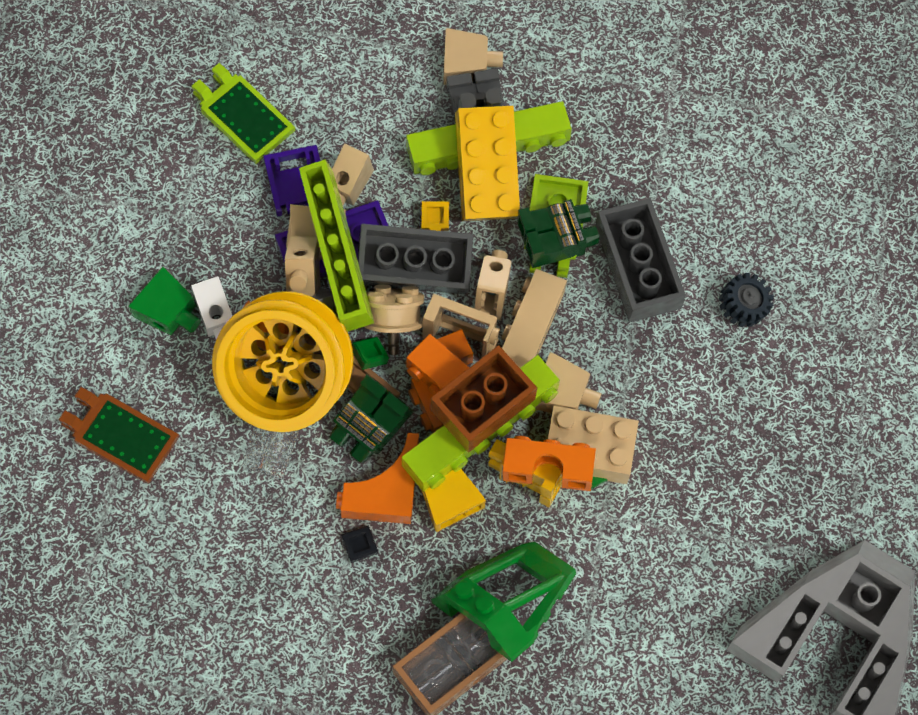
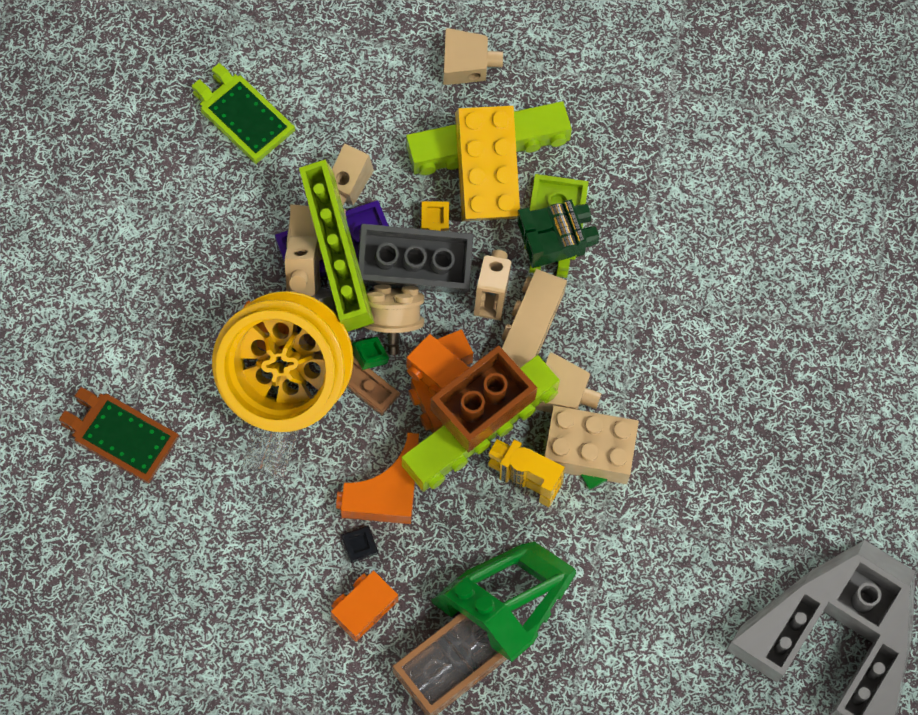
green torso [129,267,201,335] -> none
white torso [191,276,232,339] -> none
dark purple container [263,145,320,217] -> none
dark green hips [329,374,414,463] -> none
yellow torso [422,469,486,532] -> none
tan panel [423,294,500,358] -> none
dark grey hips [446,68,505,123] -> none
orange arch [502,436,596,491] -> none
dark grey brick [595,198,686,323] -> none
black wheel [719,273,774,327] -> none
none -> orange brick [331,570,399,642]

